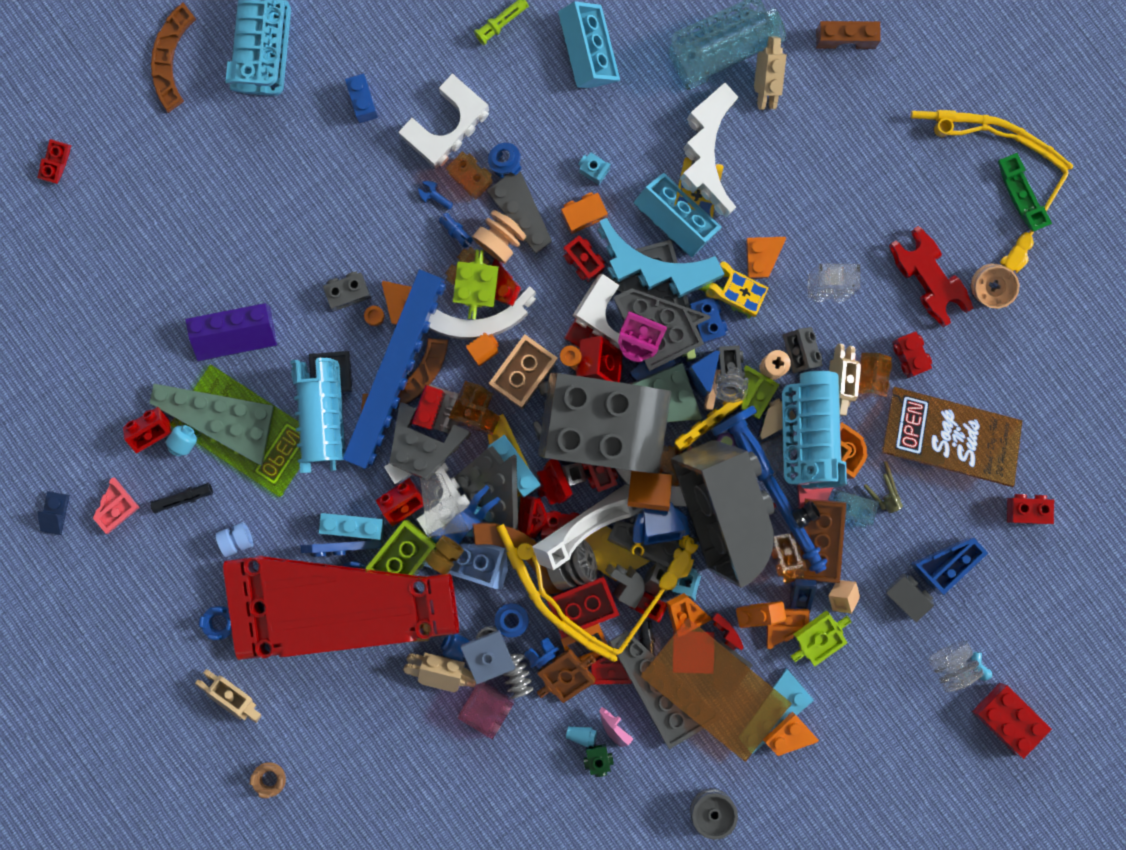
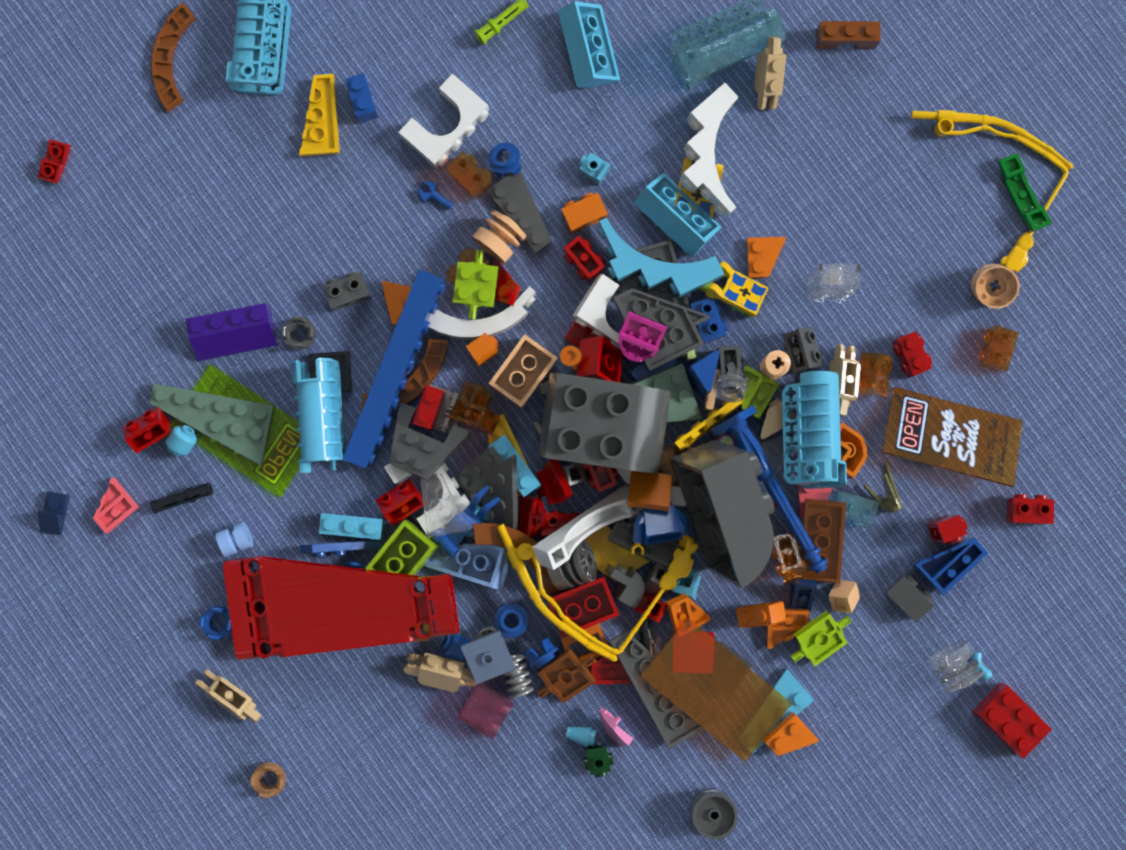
orange tile [364,306,385,326] -> none
pearl gold wheel [425,535,464,574] -> none
blue pin [439,213,473,248] -> none
red slope [711,612,744,651] -> none
black wheel [792,500,821,528] -> none
red piece [889,226,973,328] -> none
none -> dark grey piece [281,316,316,350]
none -> yellow wing [299,74,340,157]
none -> red brick [926,515,968,544]
none -> clear orange brick [978,325,1019,373]

